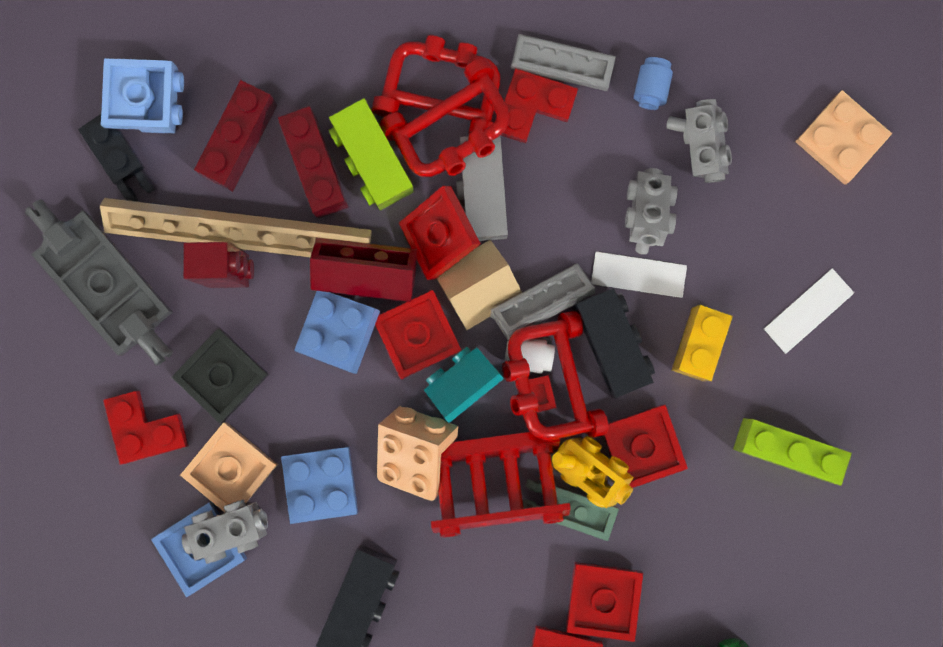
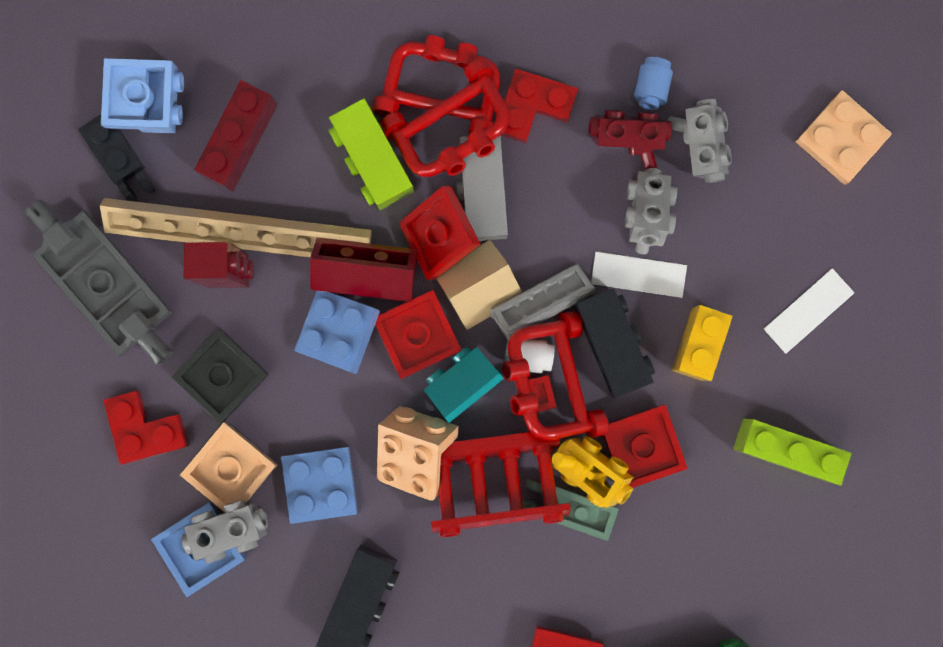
dark red brick [278,106,349,219] -> none
light grey plate [511,34,616,91] -> none
red plate [566,562,643,642] -> none
none -> dark red brick [588,110,672,170]

